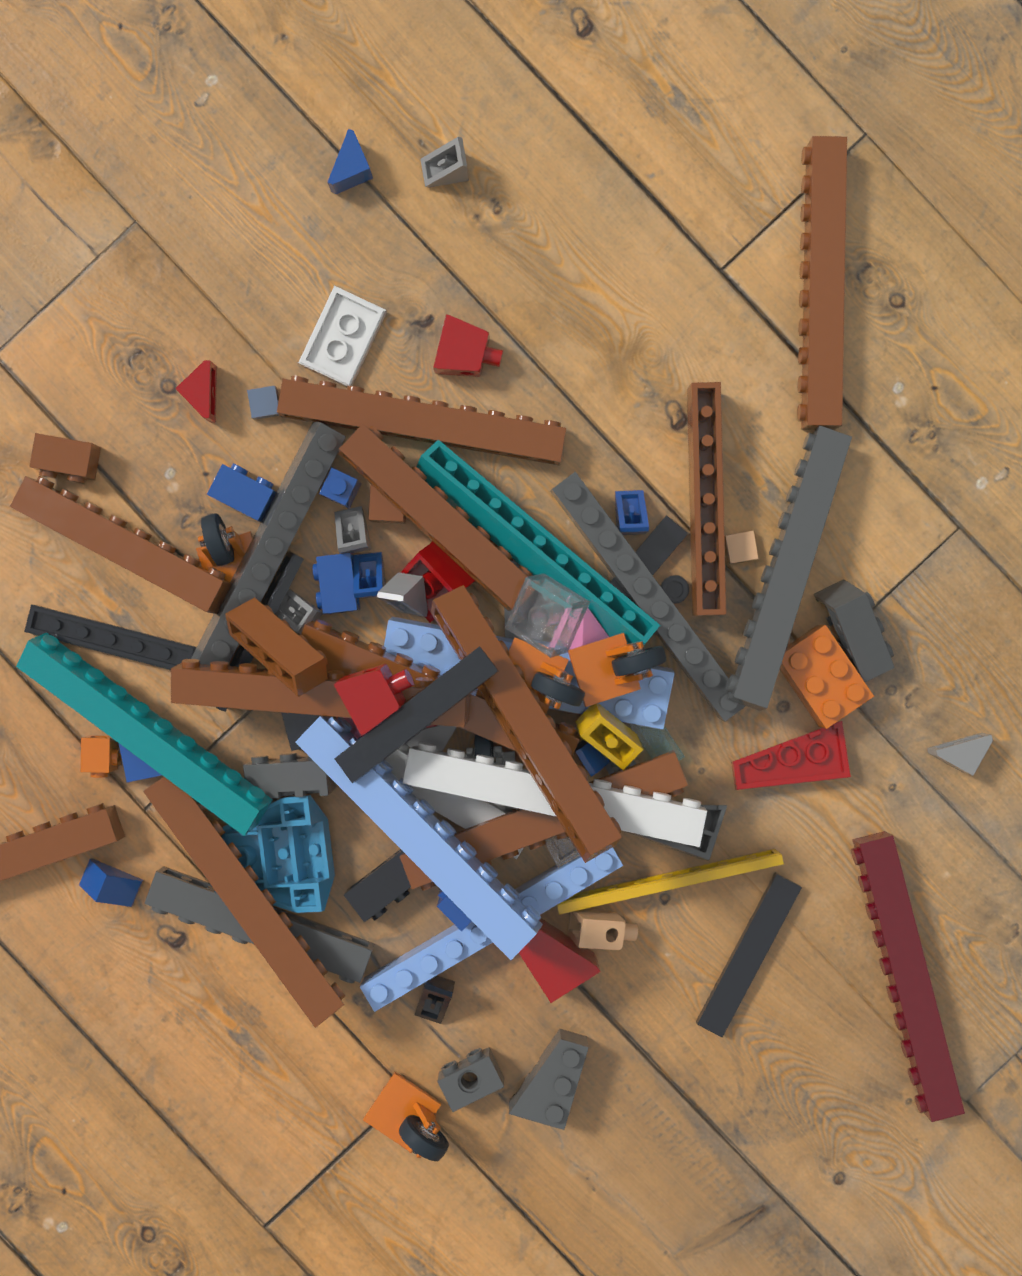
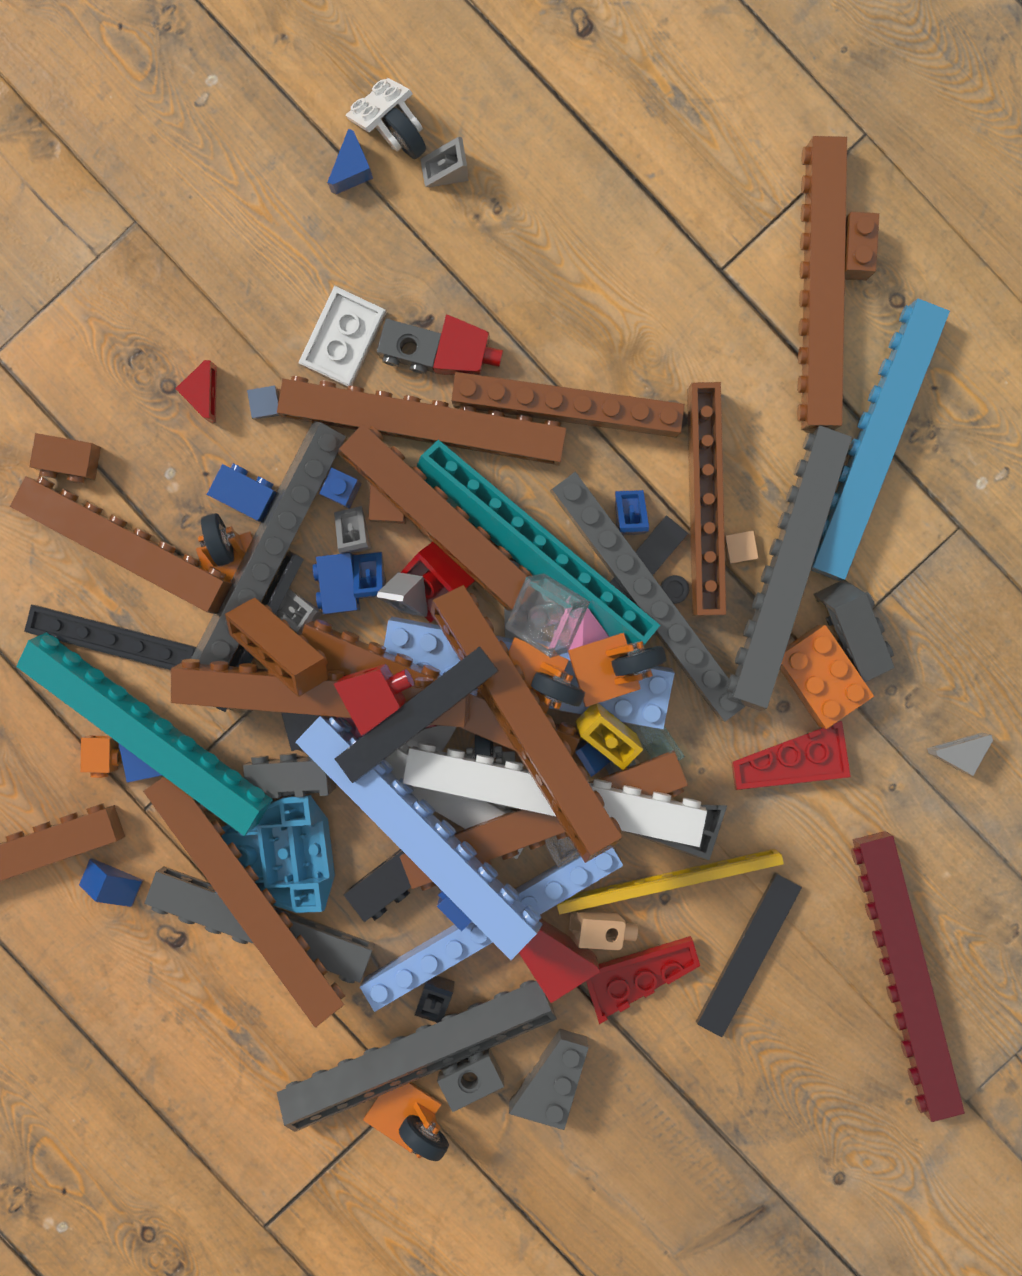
none -> dark grey brick [277,980,557,1132]
none -> white plate [345,78,426,159]
none -> dark grey brick [377,319,441,374]
none -> dark orange brick [451,372,685,438]
none -> red wing [586,936,700,1025]
none -> dark azure brick [811,299,950,581]
none -> dark orange brick [845,212,880,281]

